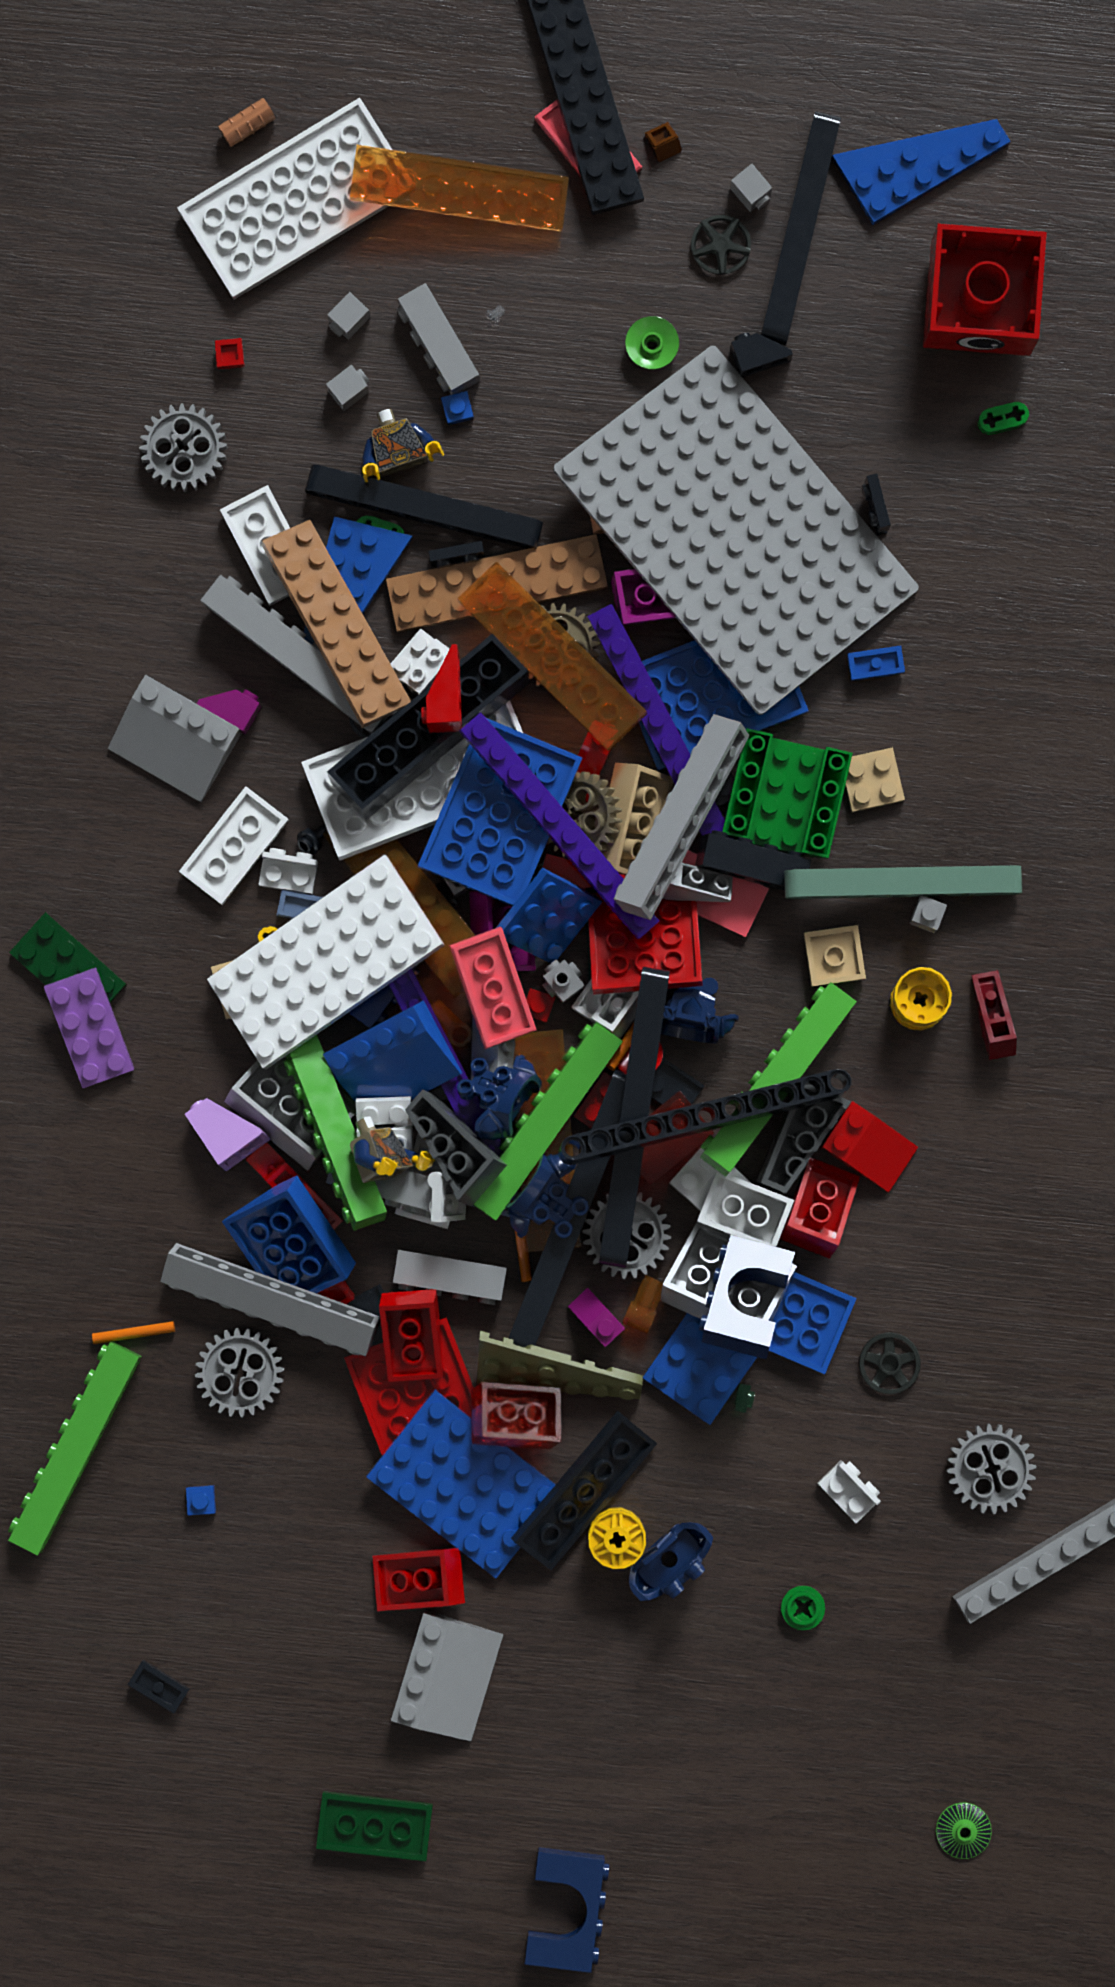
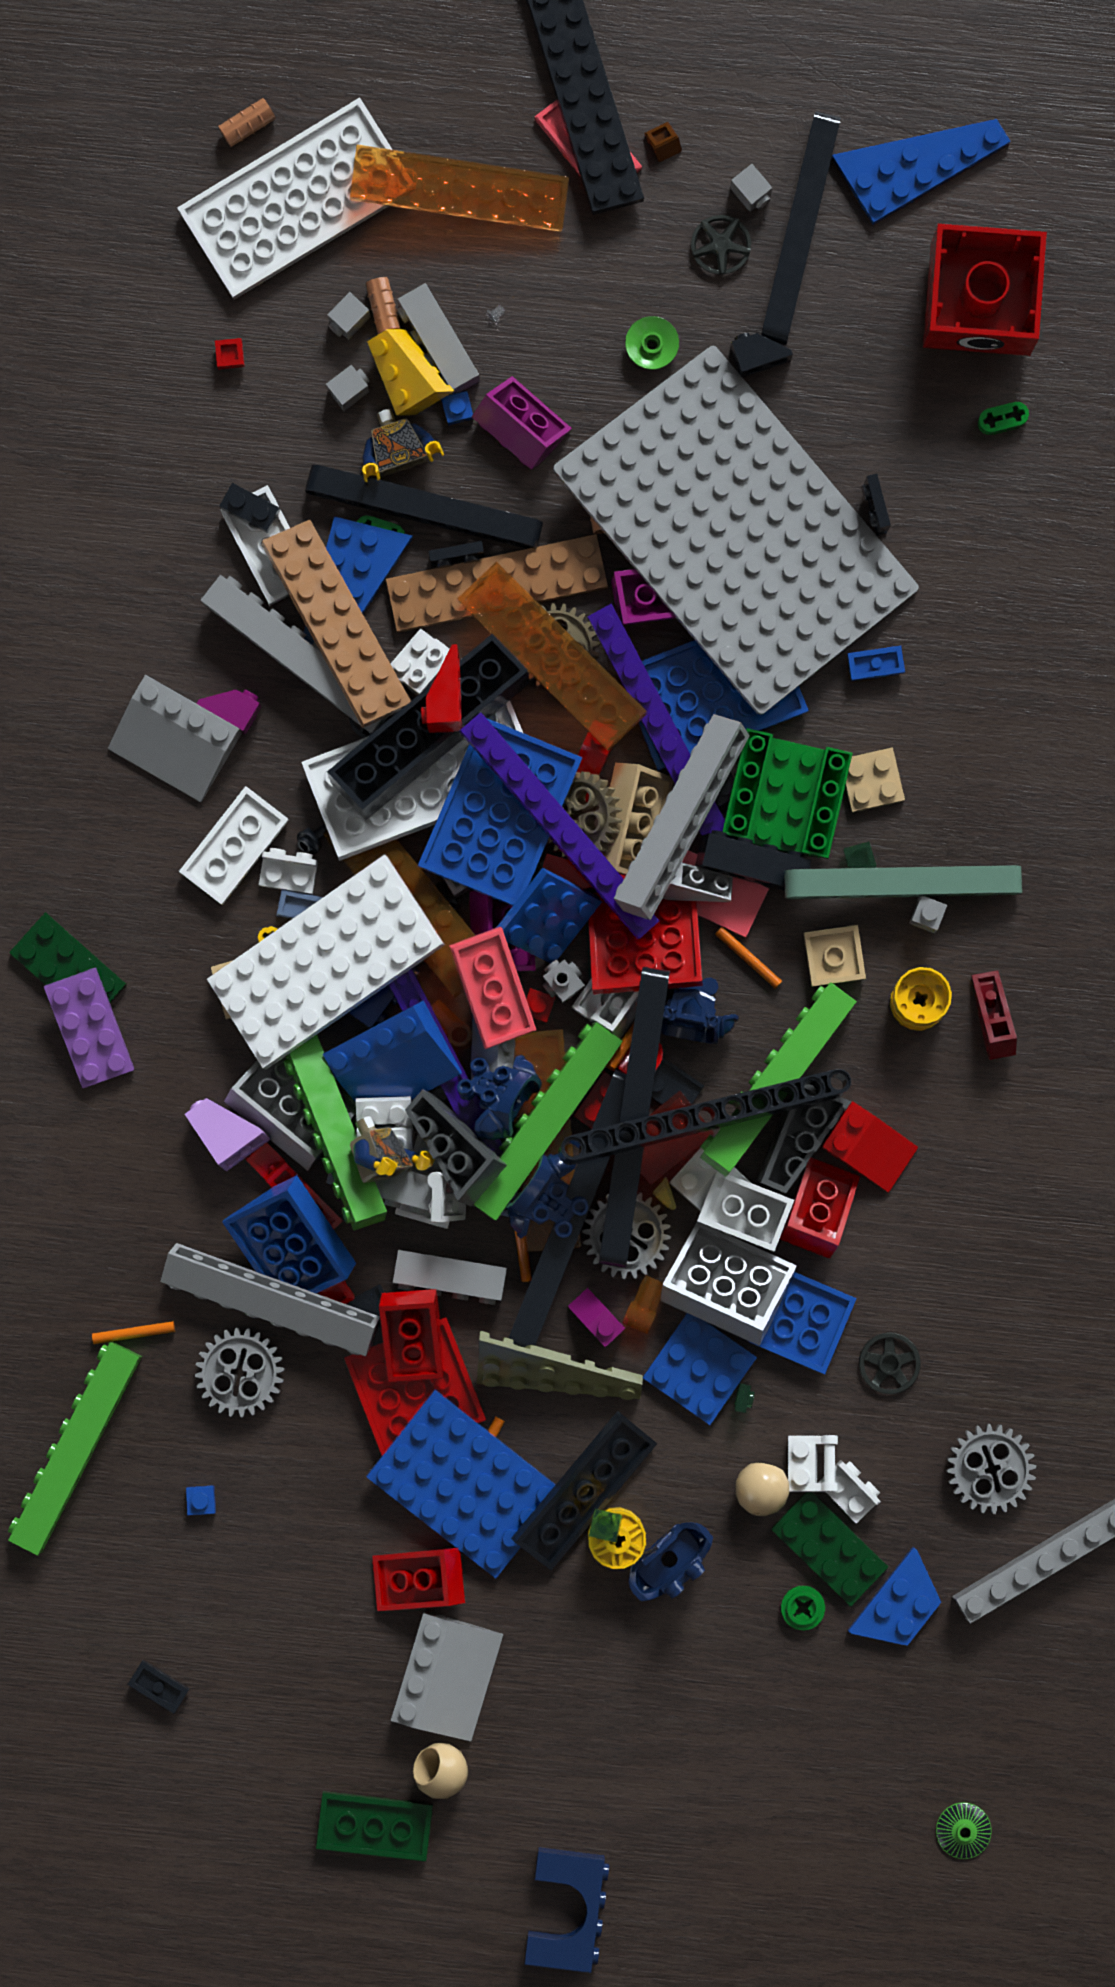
light grey gear [139,403,228,492] -> none
clear red brick [472,1382,561,1449] -> none
arch [699,1236,795,1360] -> none
none -> black plate [219,483,280,533]
none -> nougat axle [366,277,401,334]
none -> yellow wedge [367,329,454,415]
none -> tan helmet [413,1743,468,1799]
none -> magenta slope [472,376,572,470]
none -> clear green plate [589,1509,623,1544]
none -> clear yellow slope [652,1177,676,1211]
none -> orange bar [715,927,782,989]
none -> tan helmet [735,1463,789,1516]
none -> dark green plate [771,1492,889,1606]
none -> white plate [788,1435,838,1492]
none -> clear green plate [843,841,877,868]
none -> blue wing [848,1547,941,1646]

